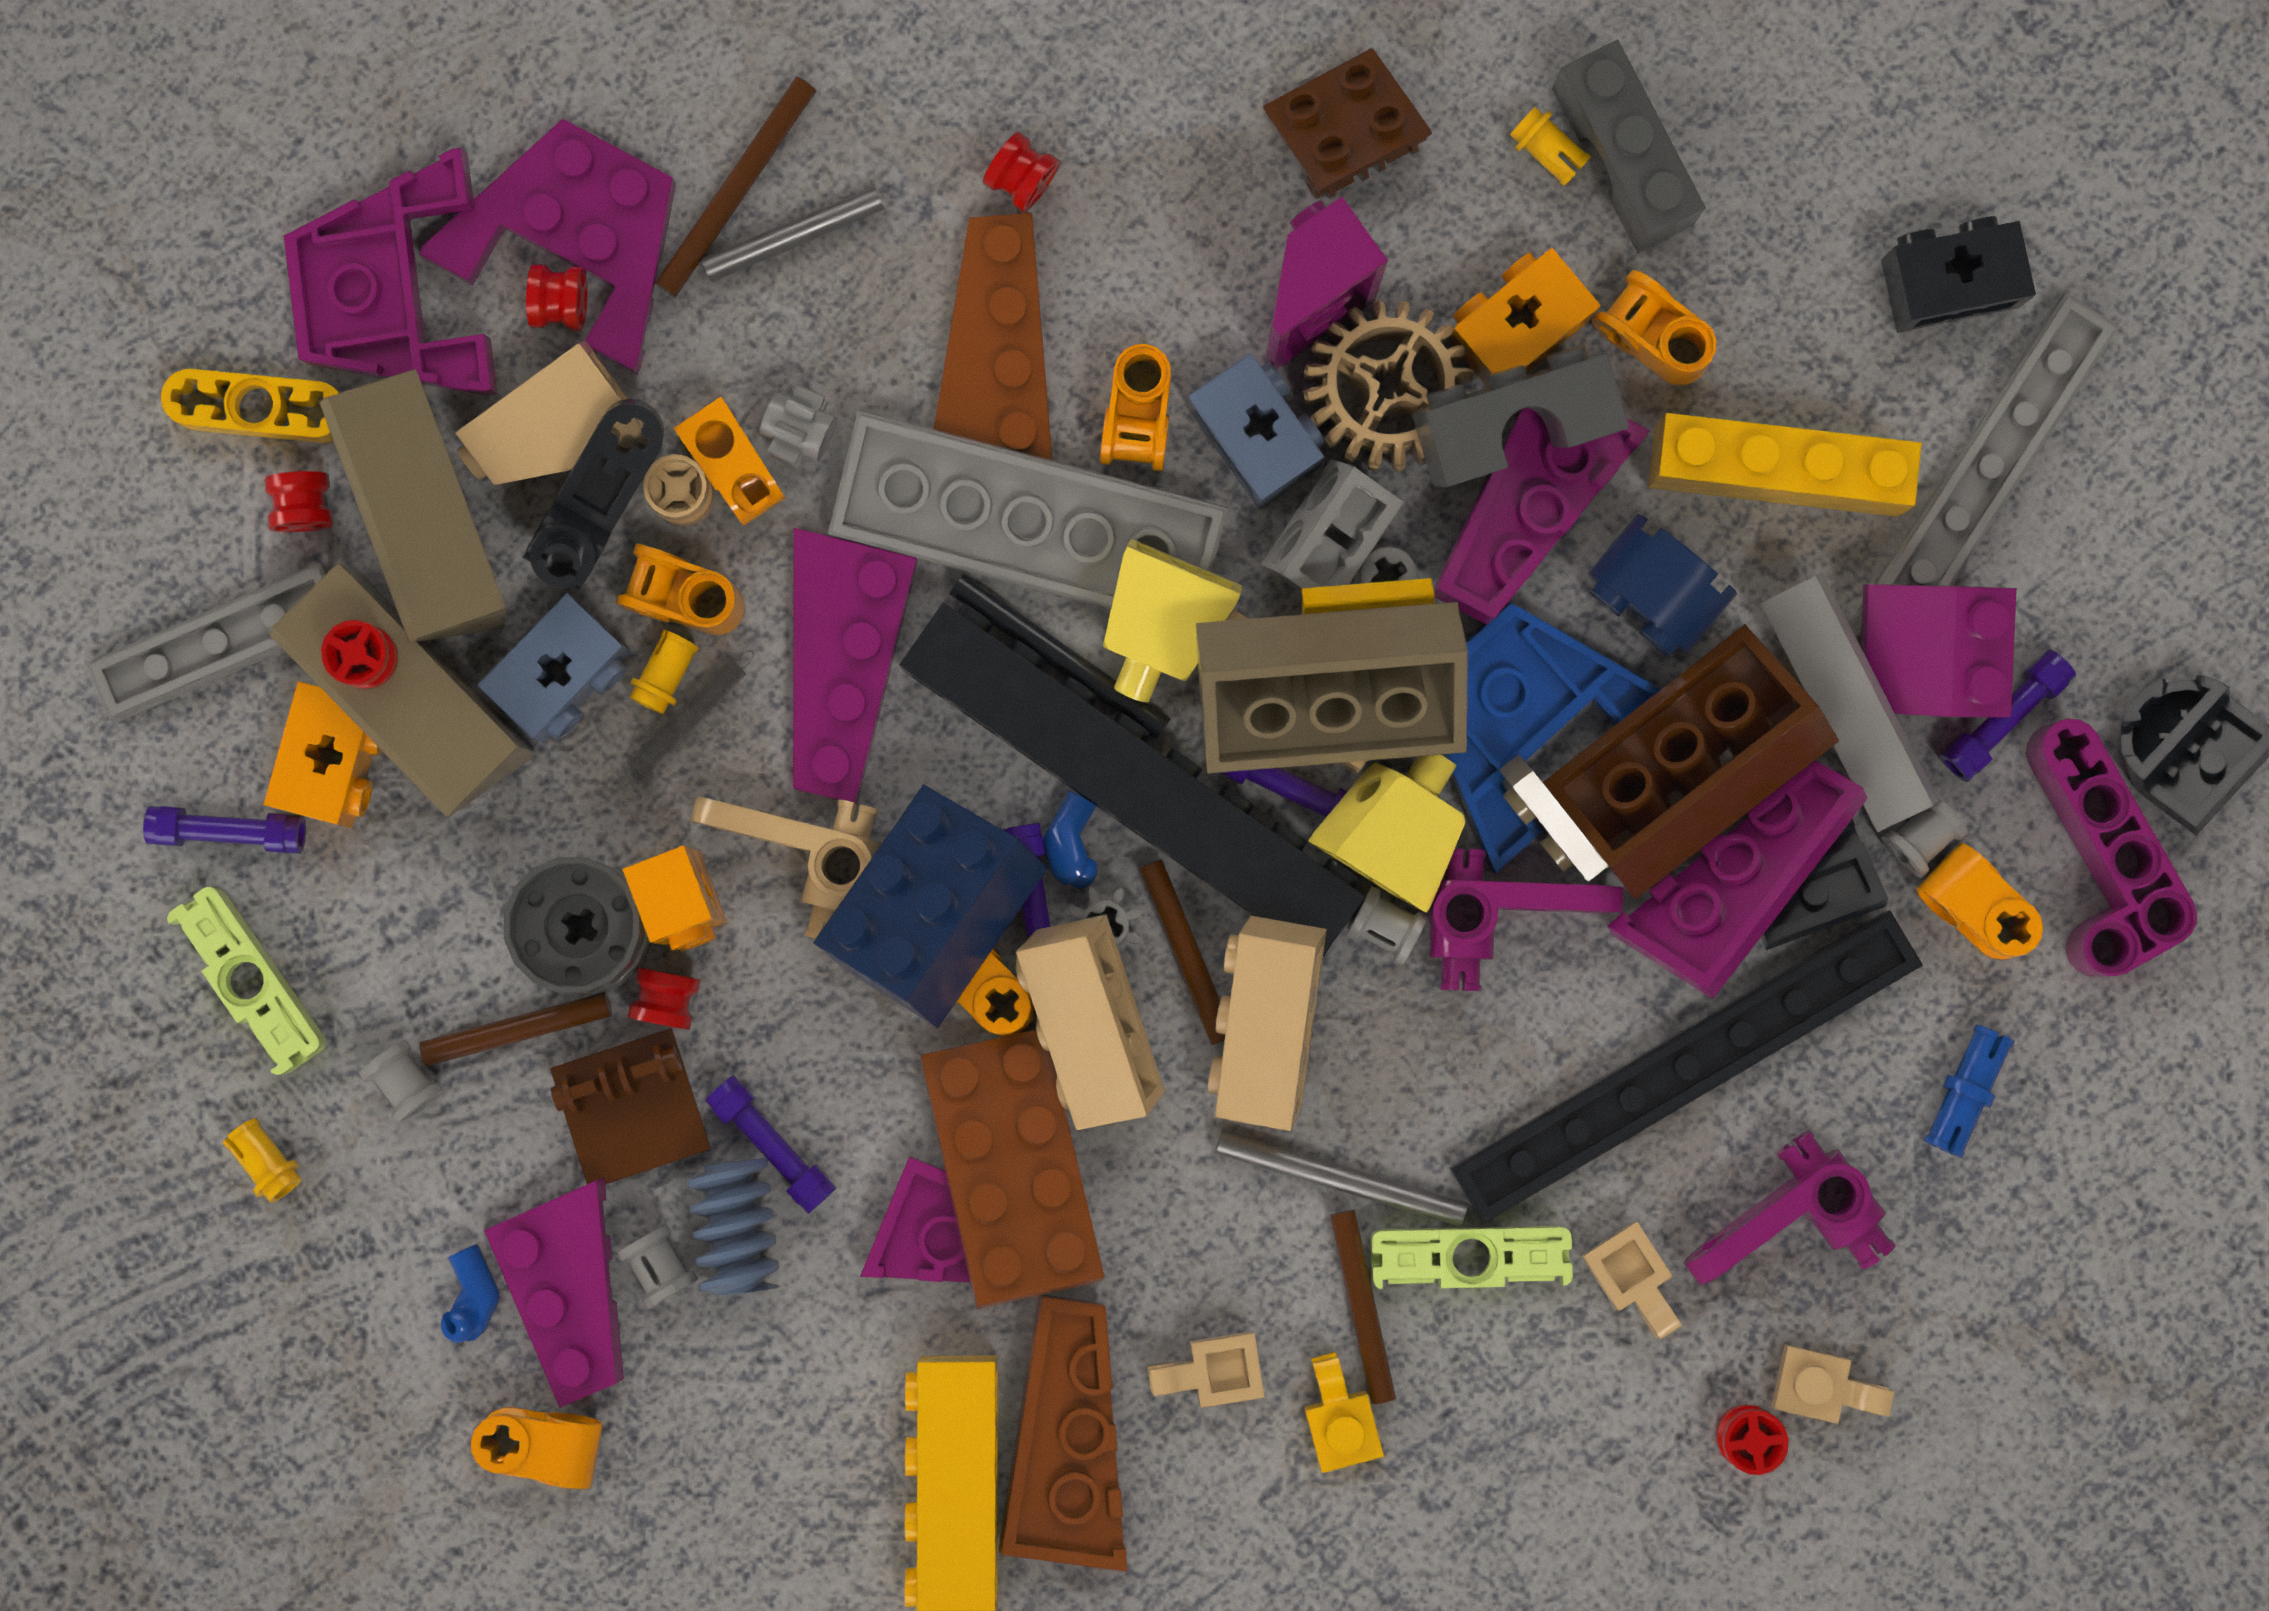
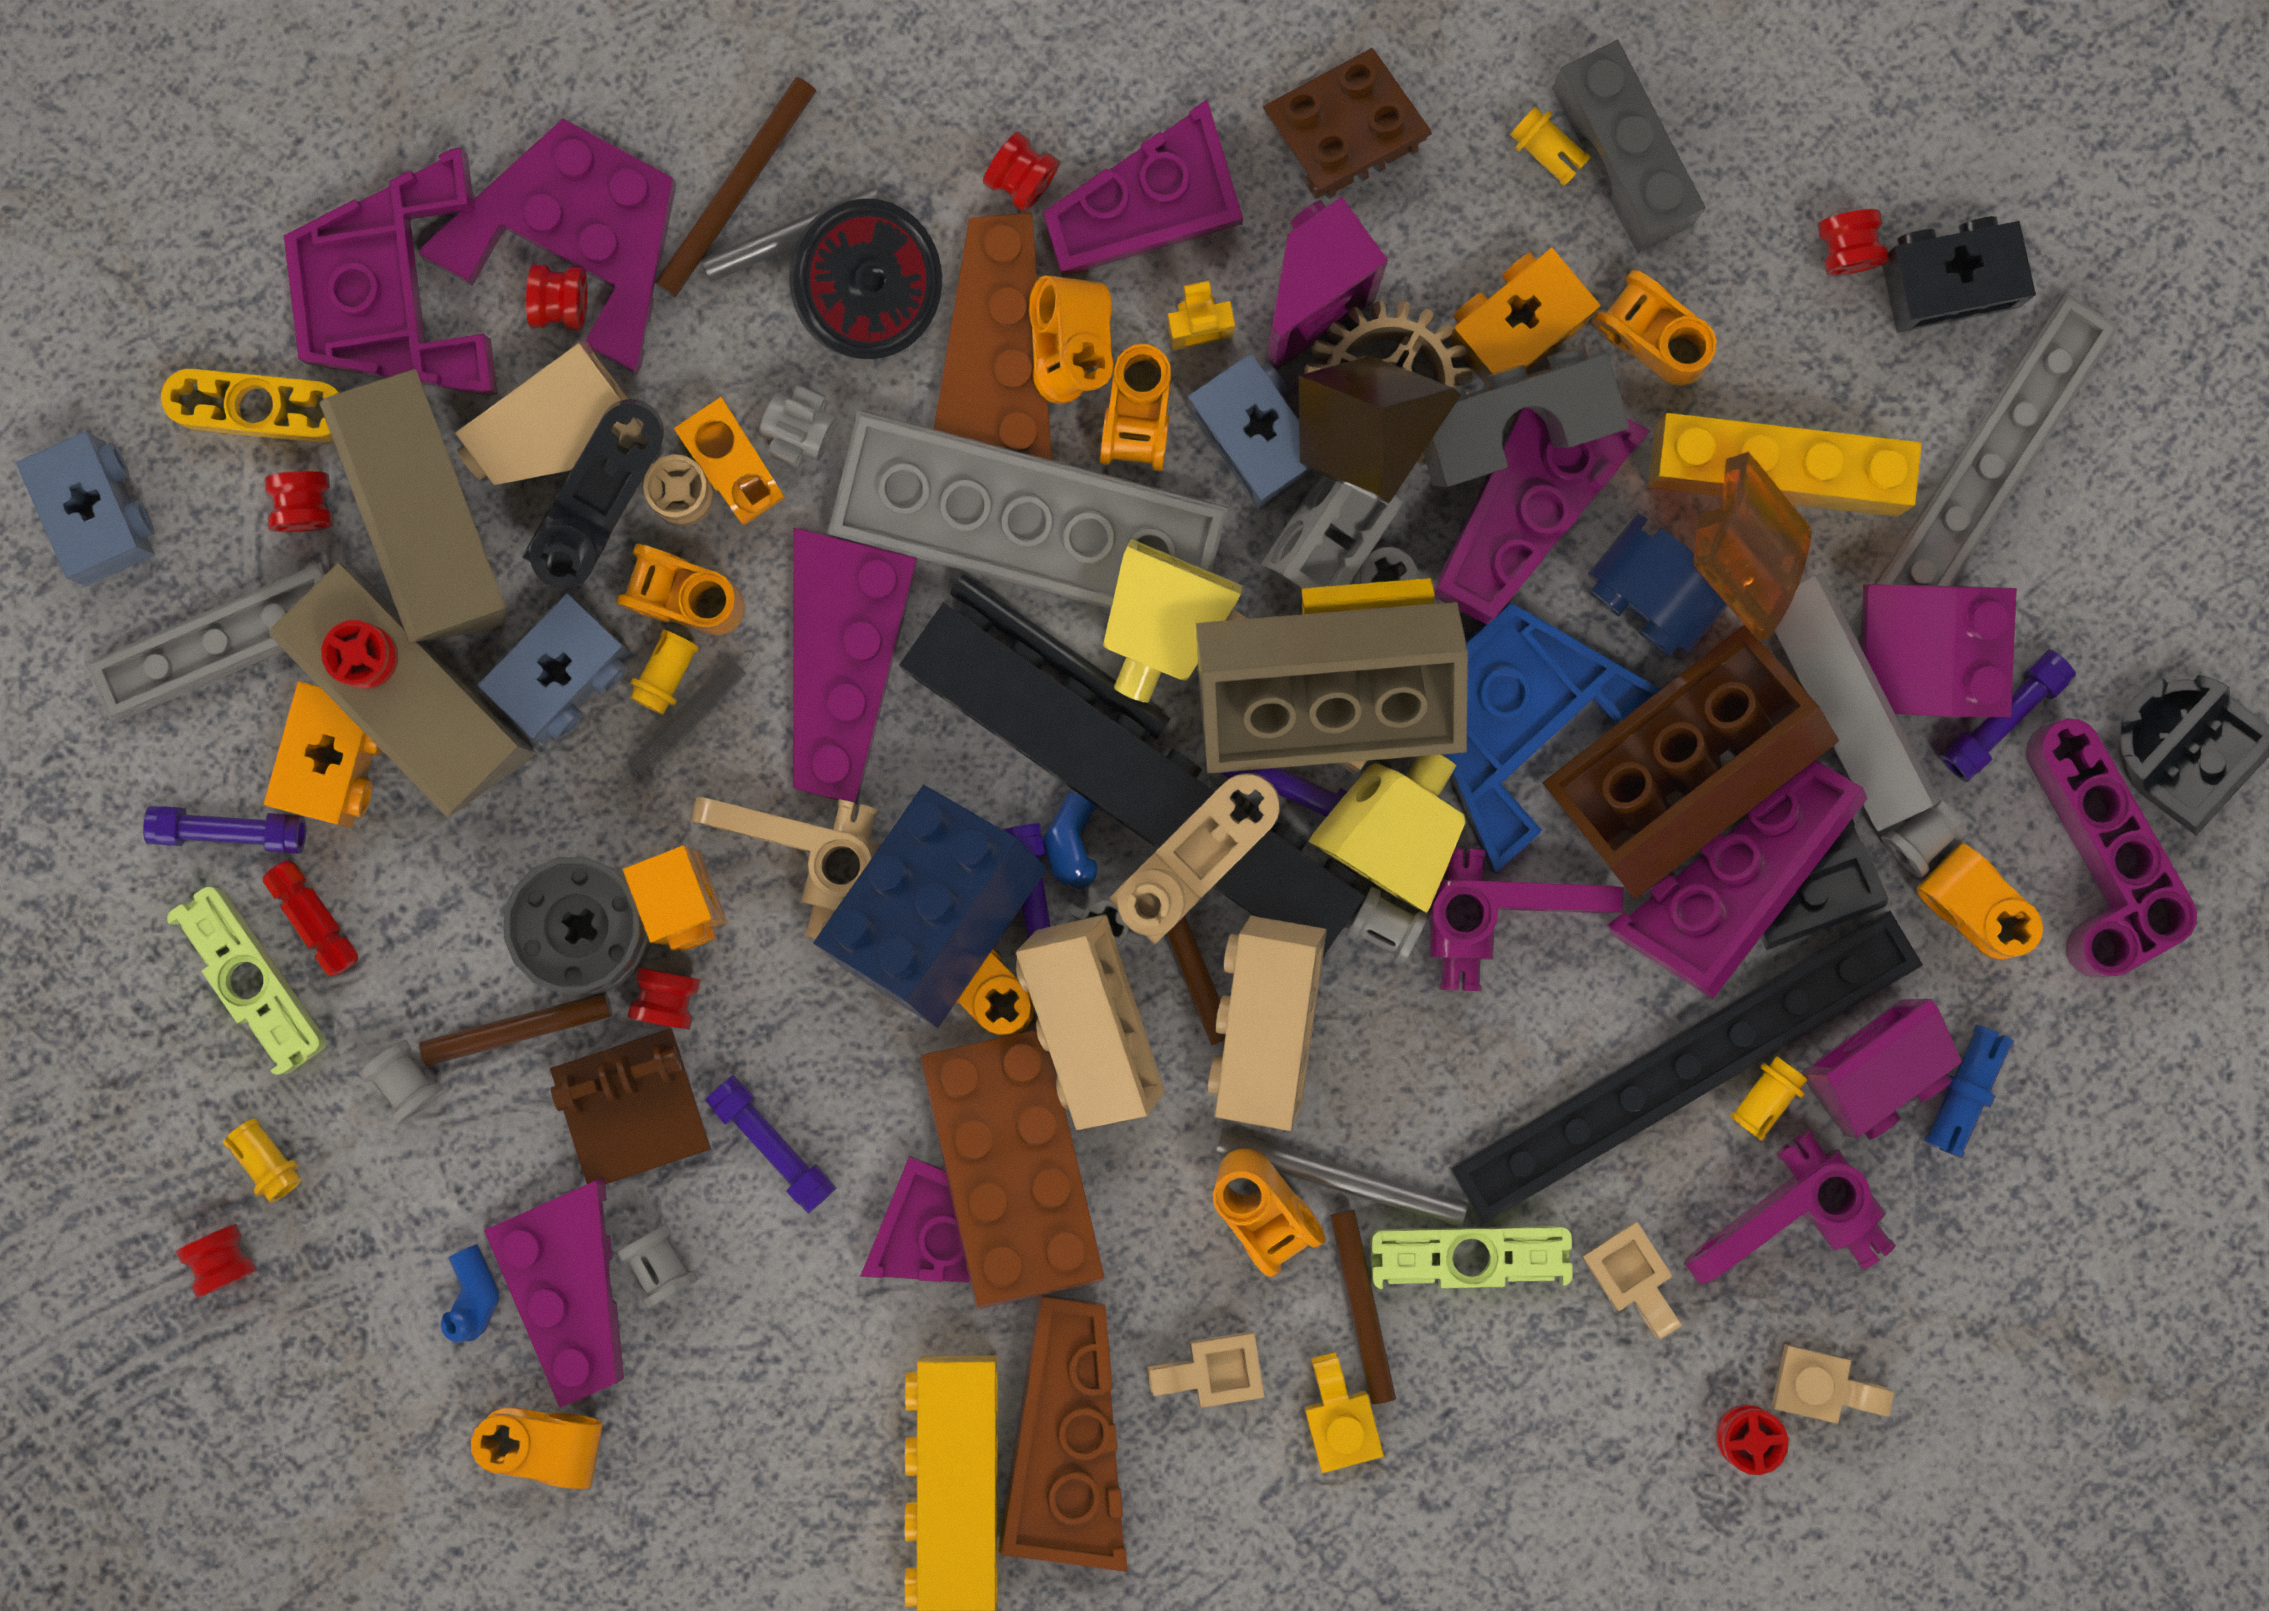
sand blue piece [687,1158,781,1295] -> none
plate [1499,754,1608,882] -> none
none -> sand blue brick [15,431,155,586]
none -> red wheel [175,1224,257,1299]
none -> red axle [262,860,359,976]
none -> black shield [789,199,942,359]
none -> light orange piece [1029,275,1114,405]
none -> magenta wing [1043,99,1243,277]
none -> tan piece [1109,773,1280,945]
none -> yellow plate [1167,280,1235,351]
none -> light orange piece [1213,1148,1326,1278]
none -> dark brown slope [1299,356,1461,503]
none -> clear orange slope [1693,451,1812,641]
none -> yellow pin [1729,1056,1808,1142]
none -> magenta slope [1800,999,1962,1140]
none -> red wheel [1817,209,1889,276]

